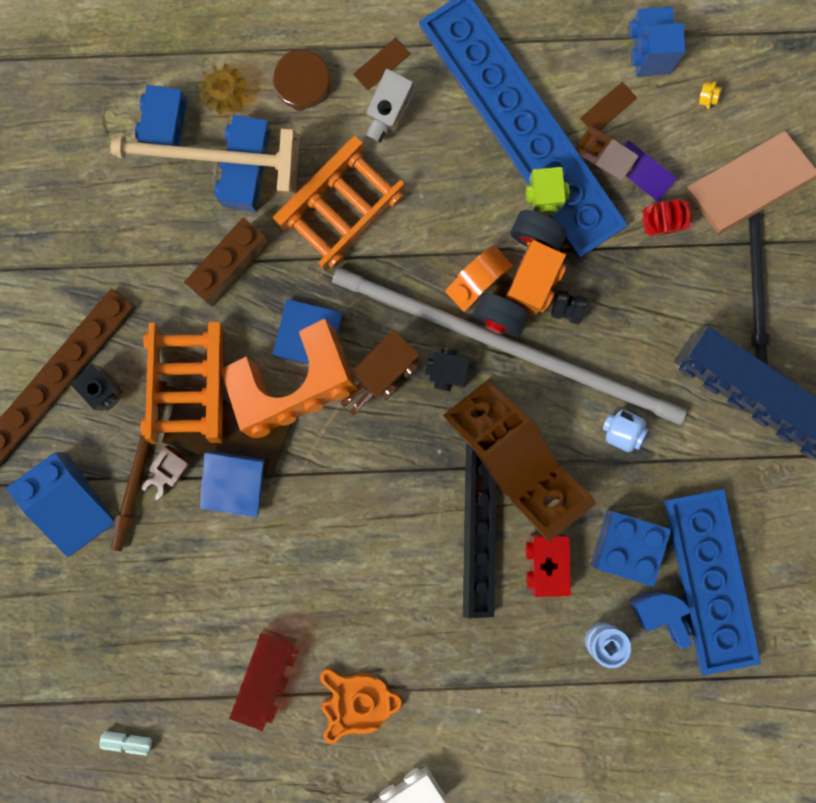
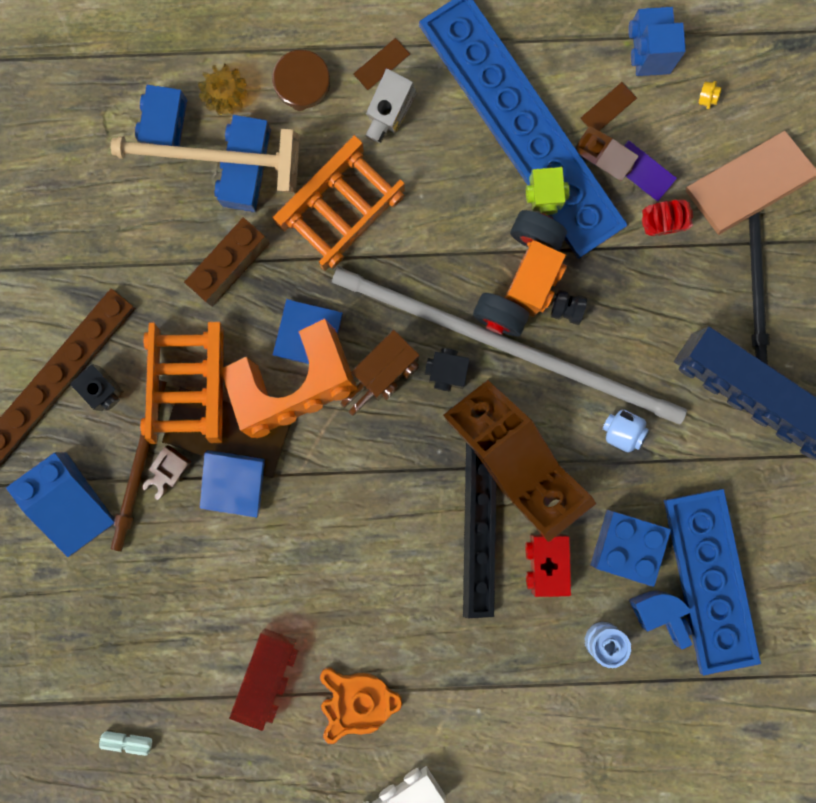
orange brick [445,245,514,312] -> none

